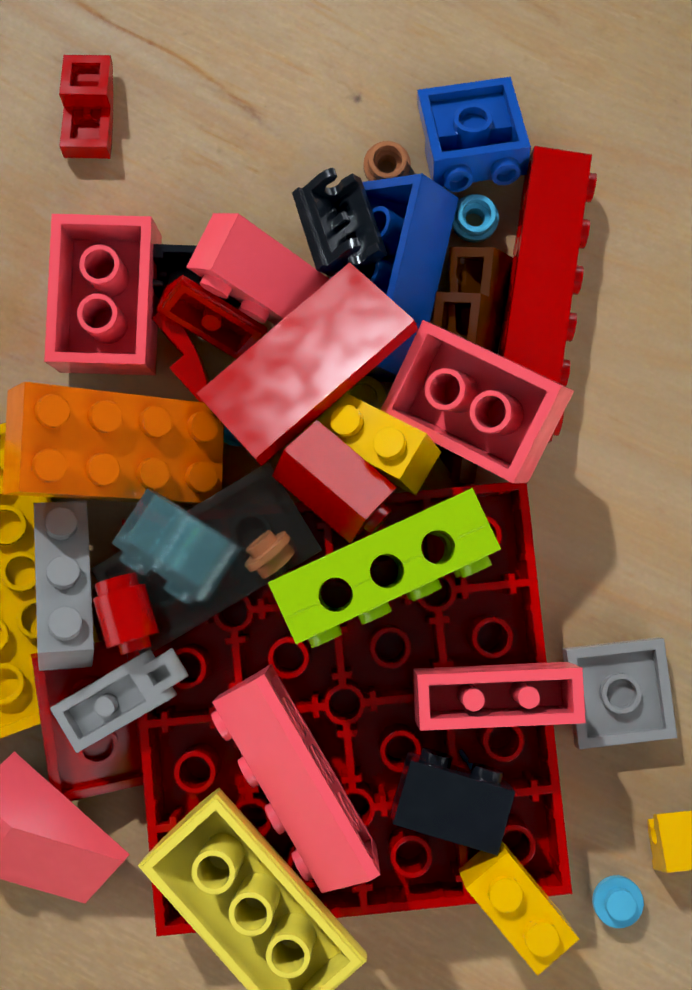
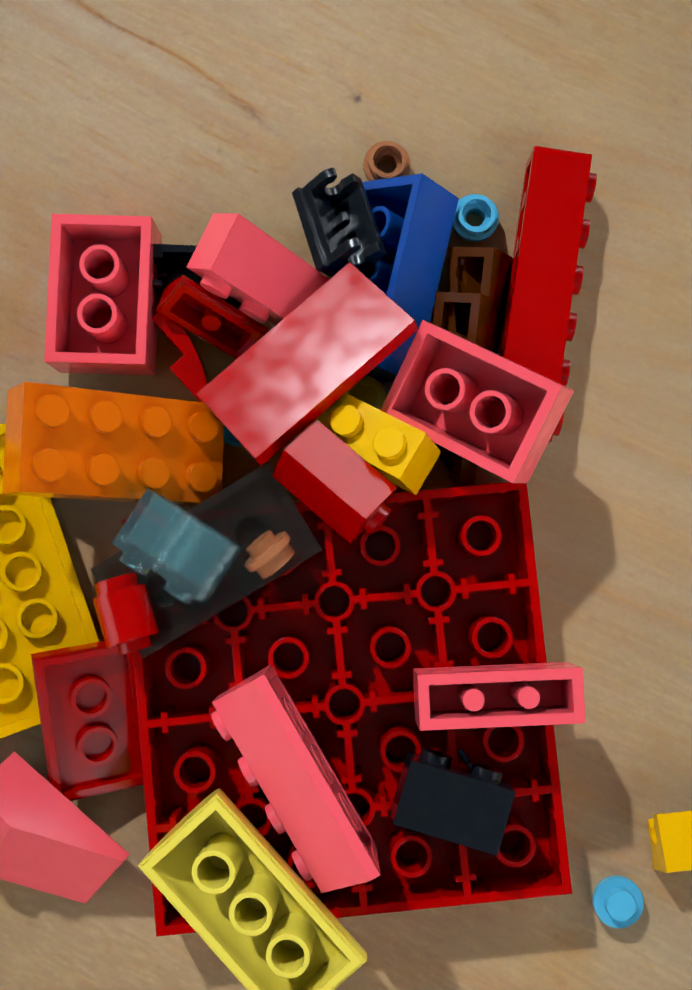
light grey brick [34,501,94,671] -> none
light grey hinge [50,648,189,753] -> none
red slope [59,55,113,159] -> none
lime brick [268,488,501,648] -> none
blue plate [417,77,531,192] -> none
yellow brick [458,841,580,976] -> none
light grey plate [562,637,677,749] -> none

